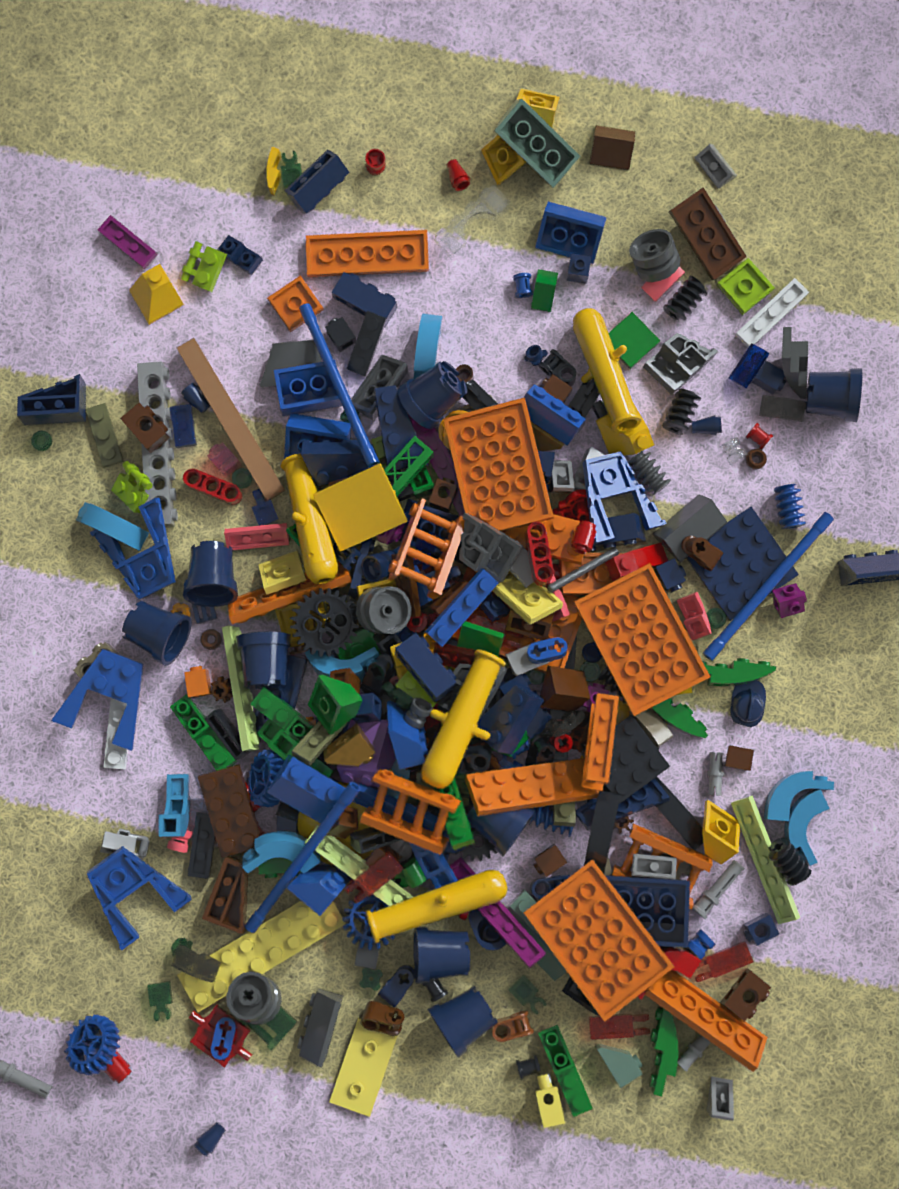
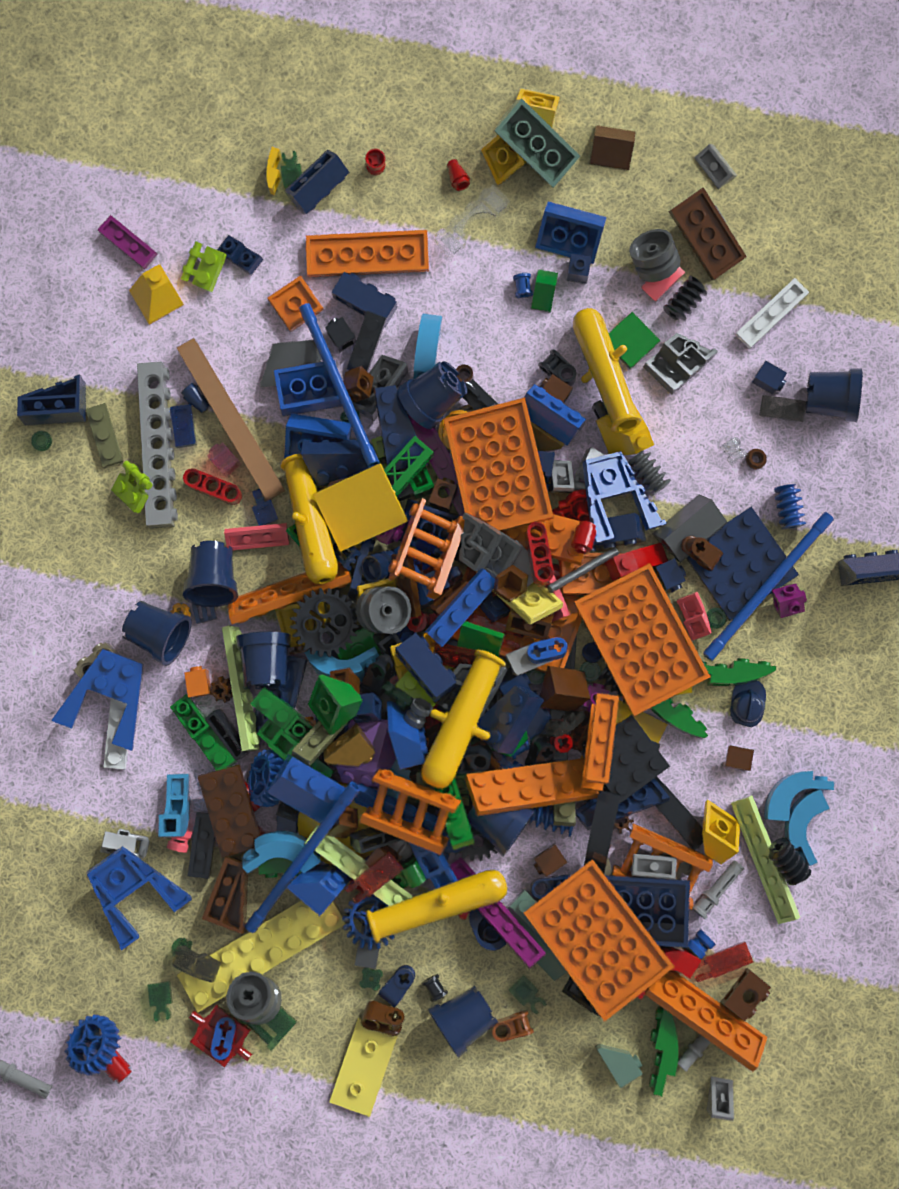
dark azure arch [76,502,149,551] -> none
blue wing [90,498,176,600] -> none
reddish brown brick [120,402,170,453] -> none
dark blue cone [194,1122,226,1157] -> none
reddish brown plate [200,629,222,650] -> none
clear green plate [232,468,253,489] -> none
light yellow plate [258,551,306,594] -> none
dark grey slope [297,989,344,1067] -> none
dark blue piece [413,926,470,984] -> none
black bush [516,1055,541,1080] -> none
dark blue plate [524,345,548,366] -> none
light yellow torso [535,1074,565,1128] -> none
green slope [538,1024,593,1118] -> none
black hinge [568,378,600,418] -> none
clear red hinge [589,1014,650,1040] -> none
dark tan slope [629,708,673,747] -> none
black piece [662,388,701,435] -> none
dark blue cone [692,415,722,435] -> none
light grey pin [707,752,724,796] -> none
lime plate [716,258,775,315] -> none
clear blue plate [729,343,769,389] -> none
dark blue brick [743,913,780,946] -> none
red bush [746,423,773,450] -> none
dark grey slope [782,327,808,399] -> none
none -> reddish brown brick [343,366,374,403]
none -> reddish brown panel [494,565,529,602]

